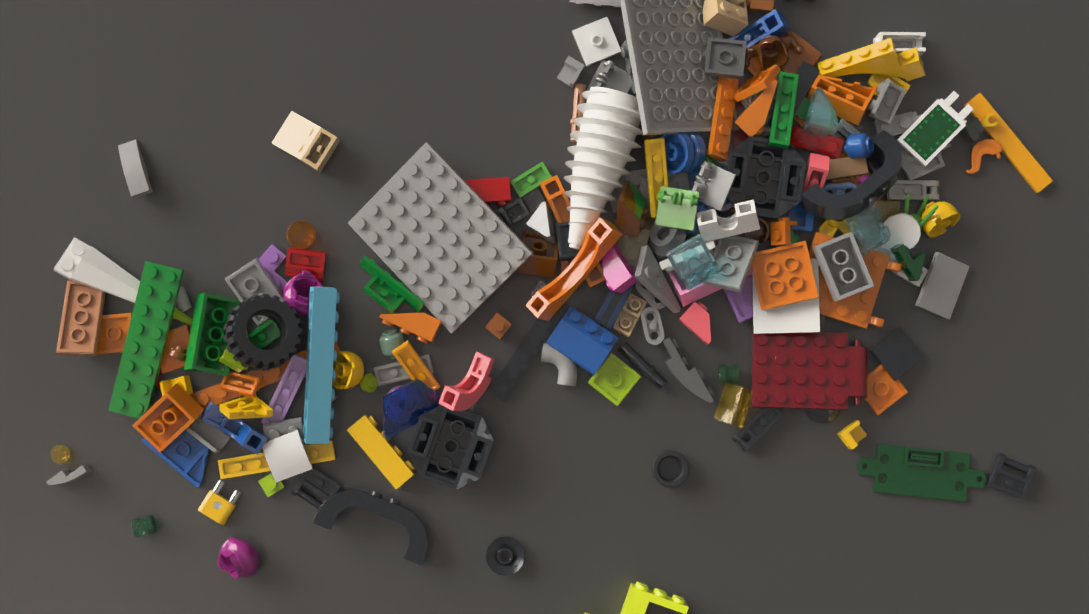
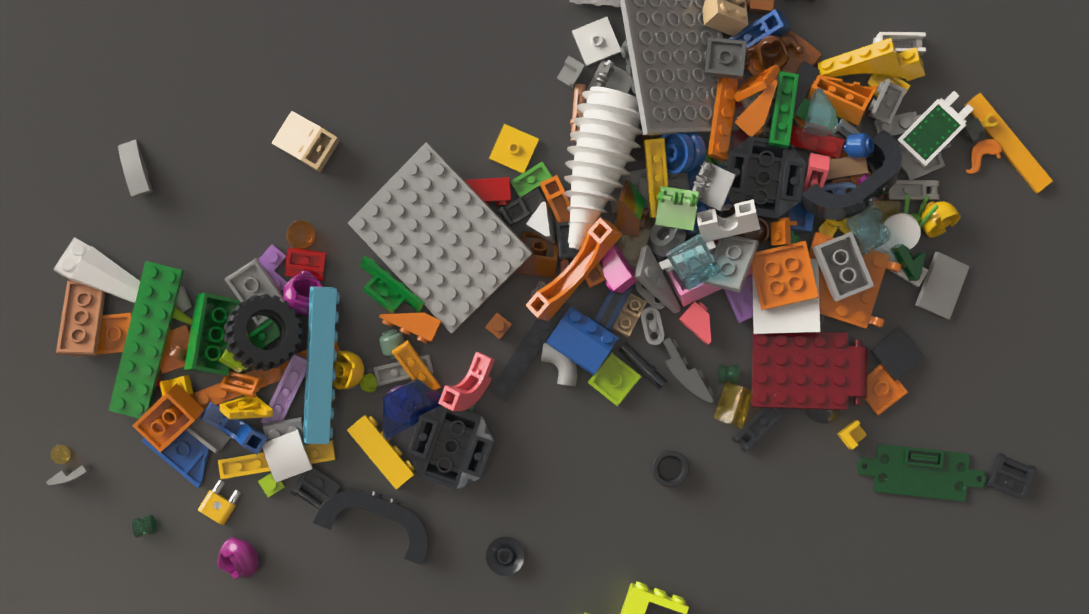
none -> yellow plate [489,124,539,174]

